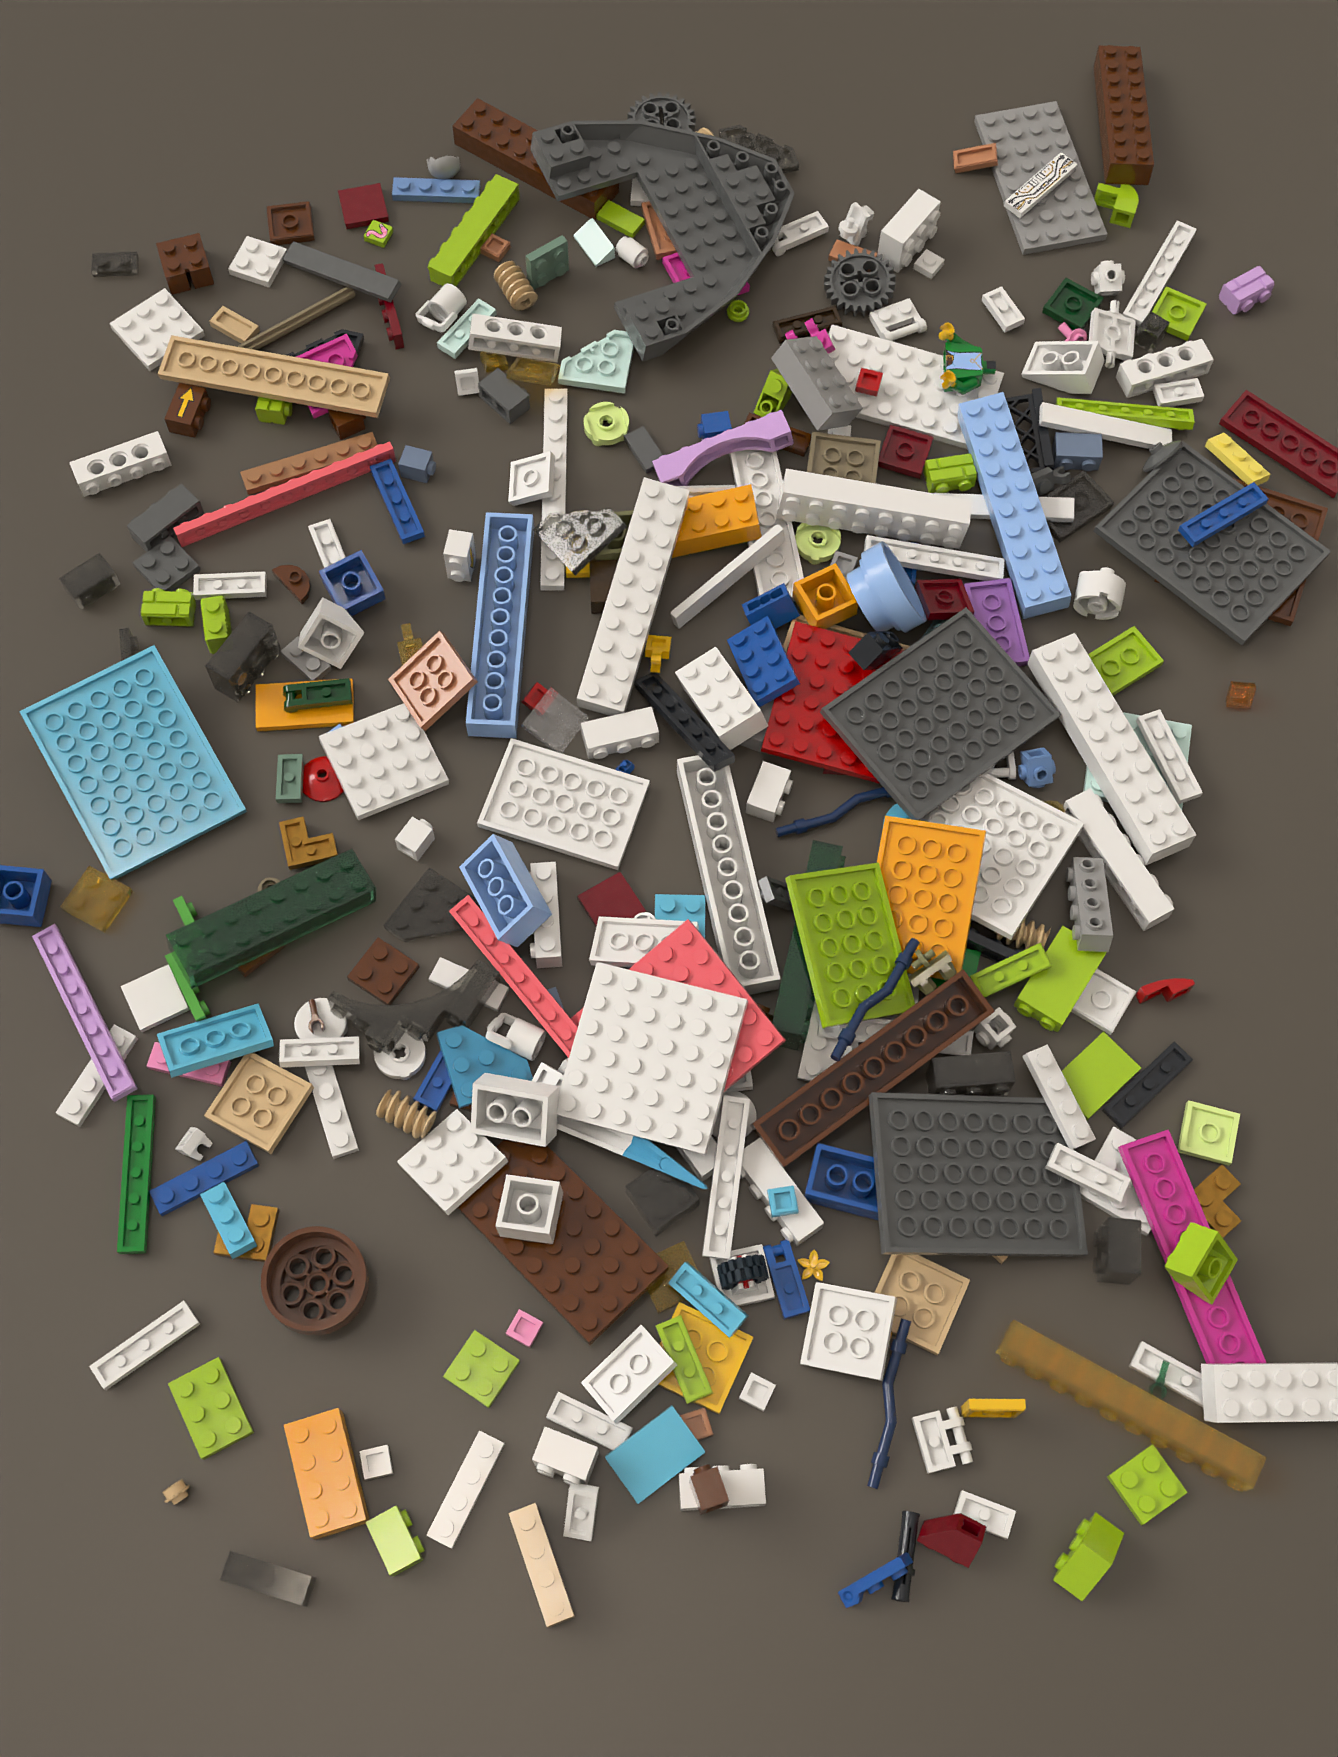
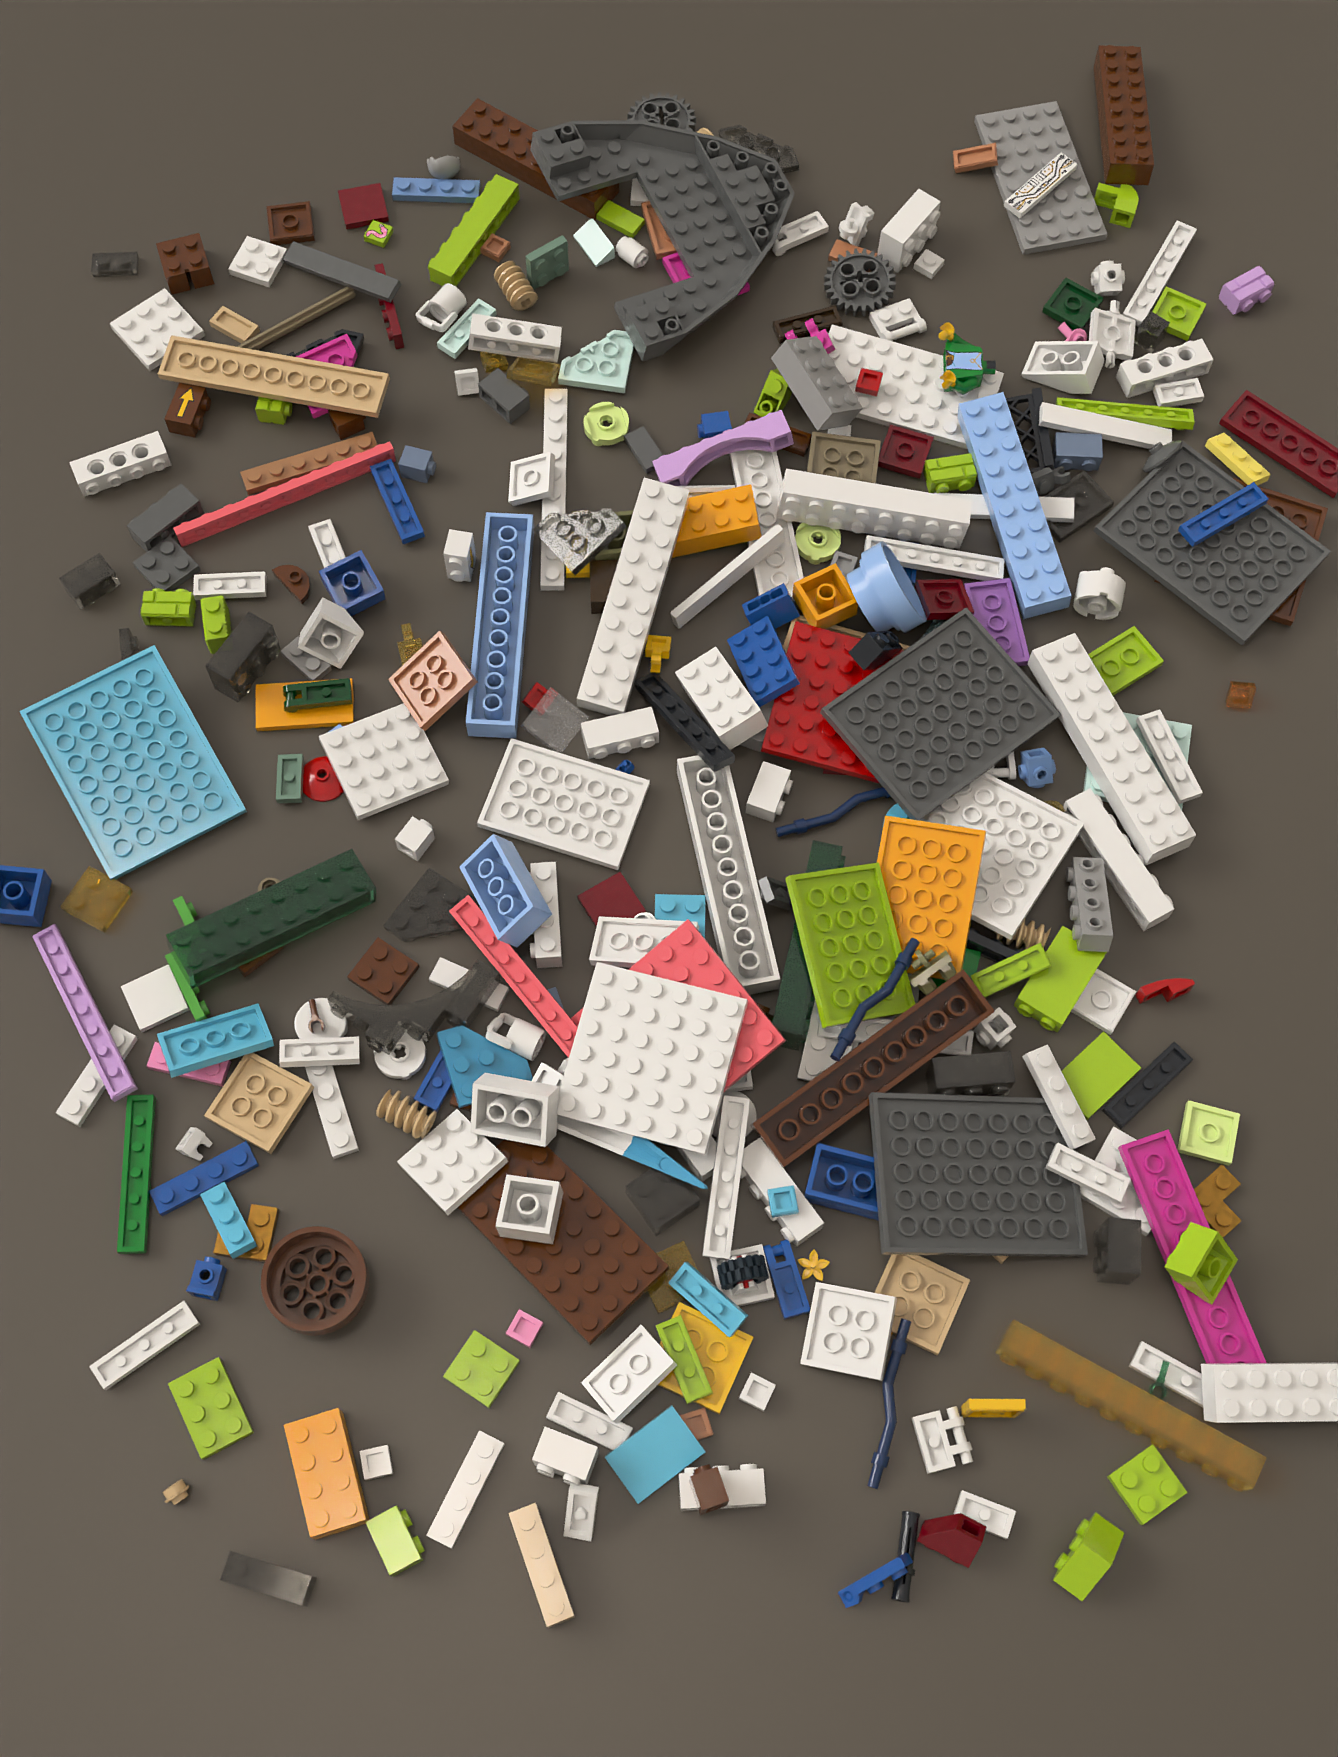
pearl gold plate [279,816,339,870] -> none
lime plate [727,300,749,322] -> none
white plate [982,287,1025,332] -> none
none -> blue brick [186,1257,227,1301]

